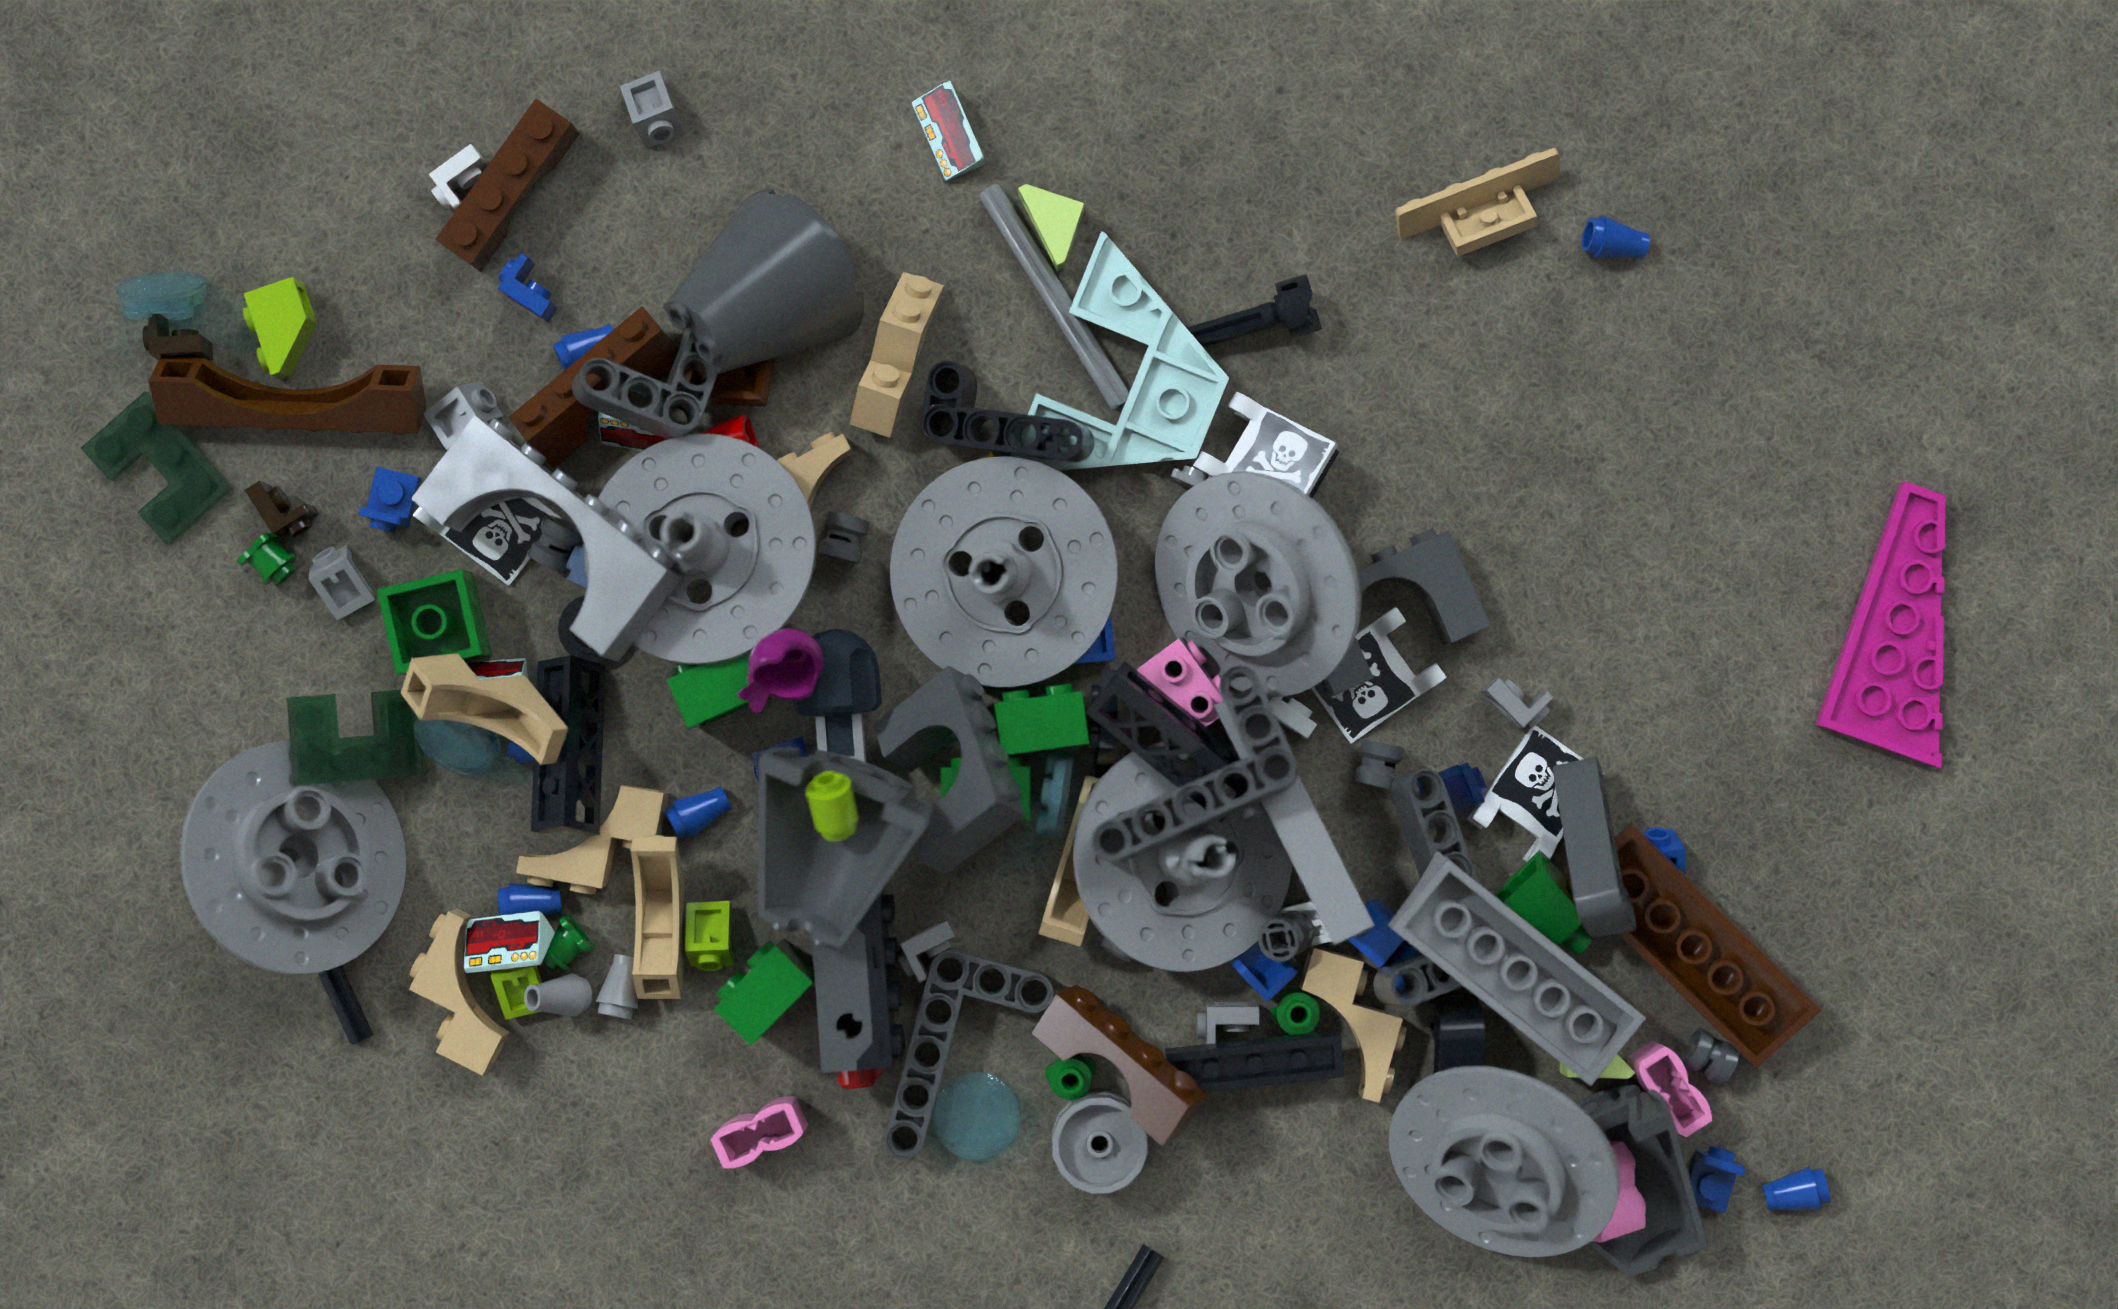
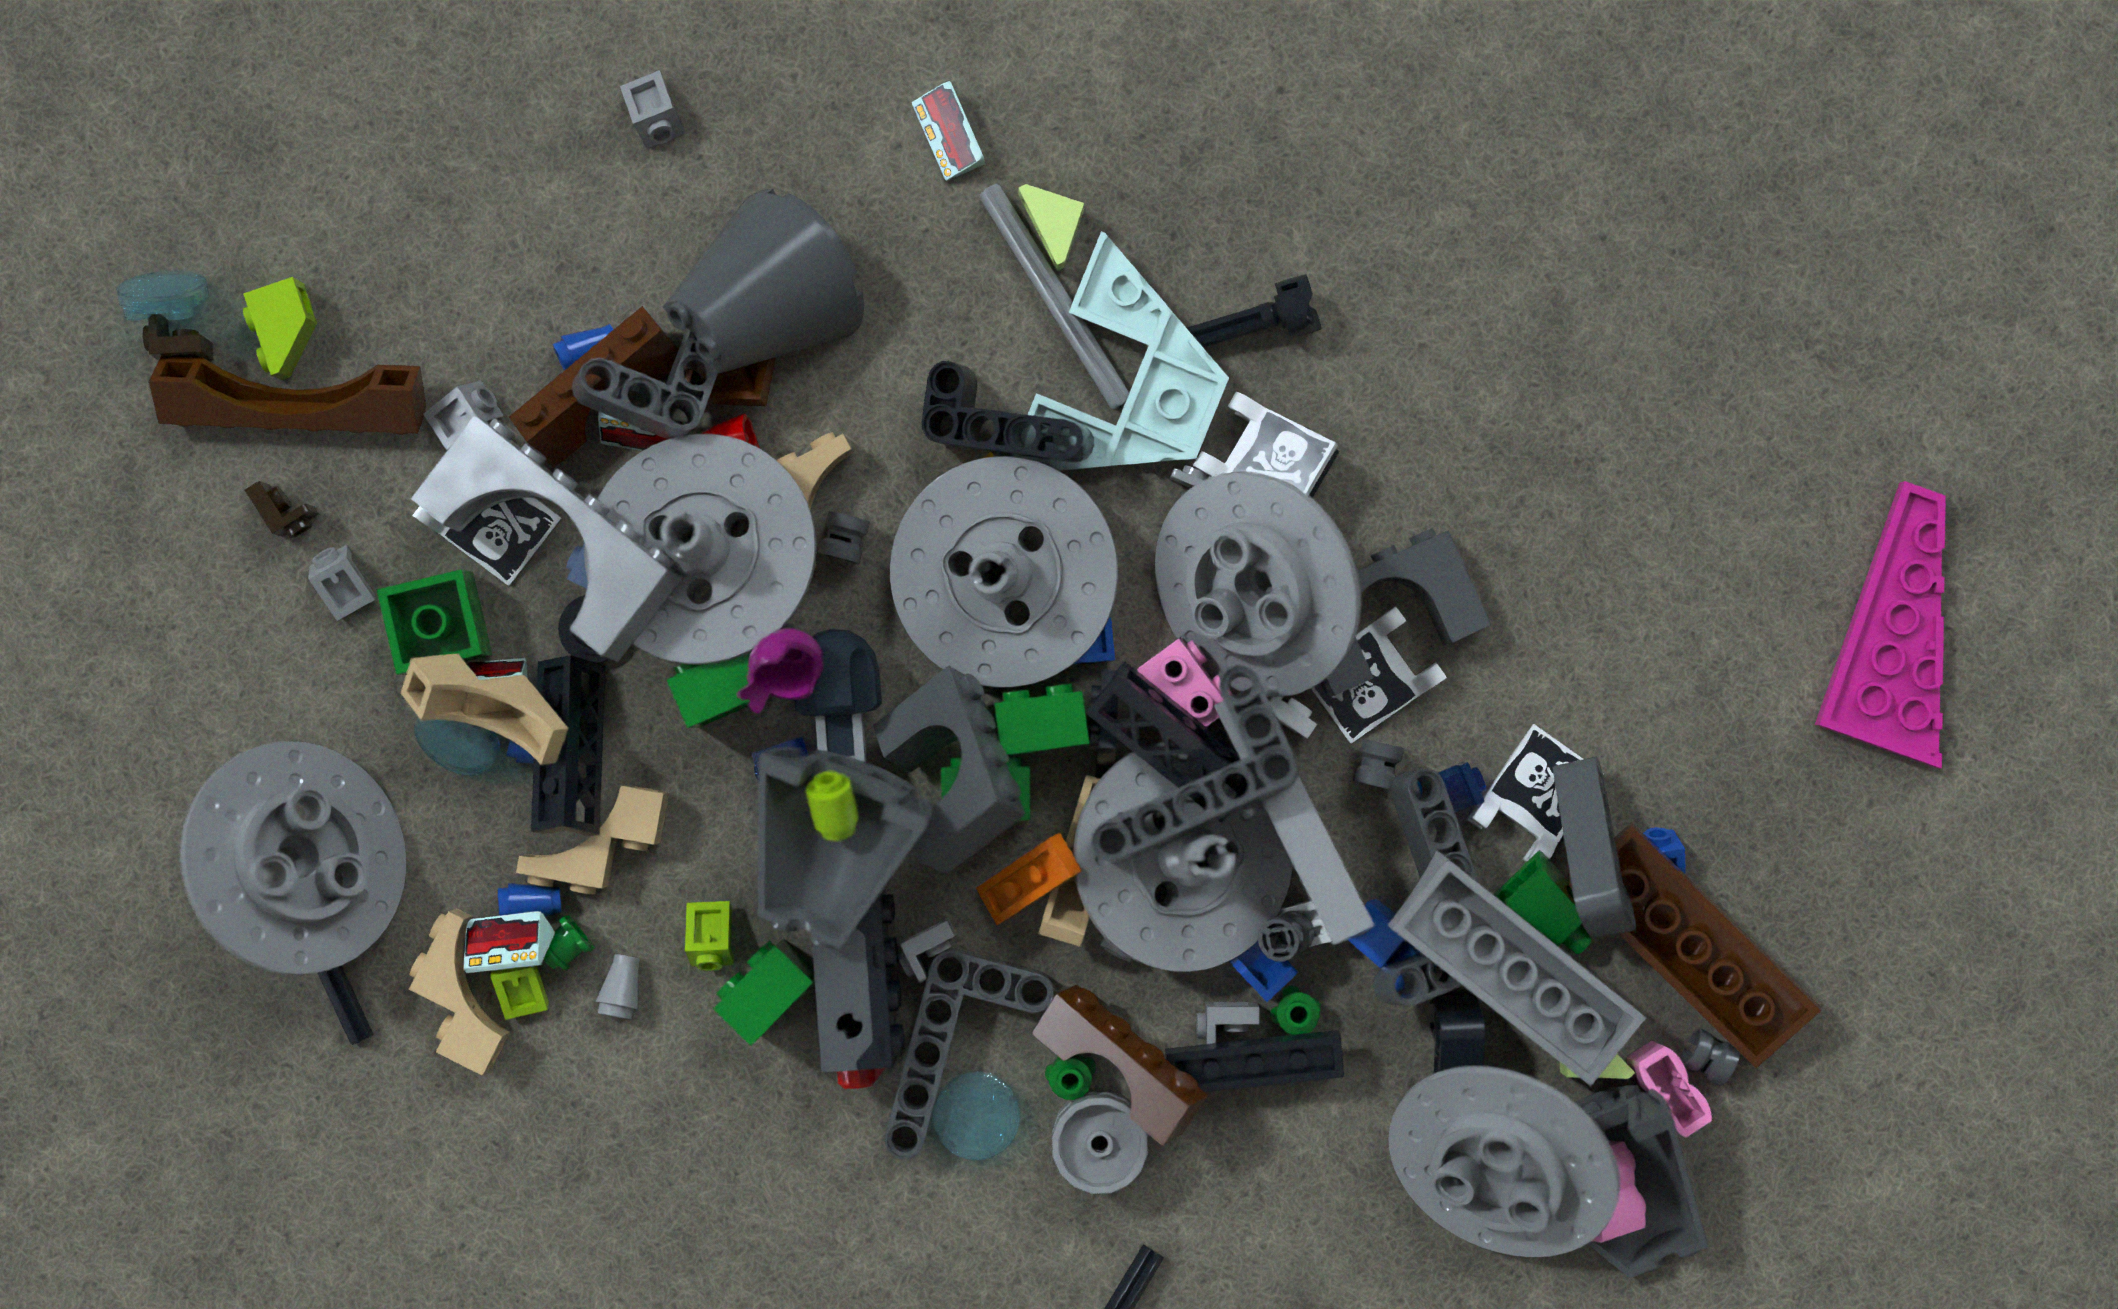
clear green plate [81,391,234,545] -> none
green brick [237,532,297,586] -> none
clear green plate [286,690,425,786] -> none
blue bracket [358,467,421,533] -> none
white bracket [429,144,488,211] -> none
reddish brown arch [435,98,580,272] -> none
blue bracket [498,253,557,322] -> none
light grey cone [524,973,592,1017] -> none
dark grey wheel [528,515,583,572] -> none
tan arch [631,835,685,999] -> none
blue cone [664,786,732,840] -> none
bright pink brick [711,1096,808,1168] -> none
tan arch [850,272,944,438] -> none
clear light blue tile [1035,749,1074,839] -> none
tan arch [1299,946,1407,1103] -> none
tan bracket [1395,148,1560,257] -> none
light grey bracket [1480,678,1553,728] -> none
blue cone [1581,215,1650,258] -> none
blue bracket [1688,1145,1746,1213] -> none
blue cone [1762,1166,1831,1211] -> none
none -> orange plate [976,833,1082,925]

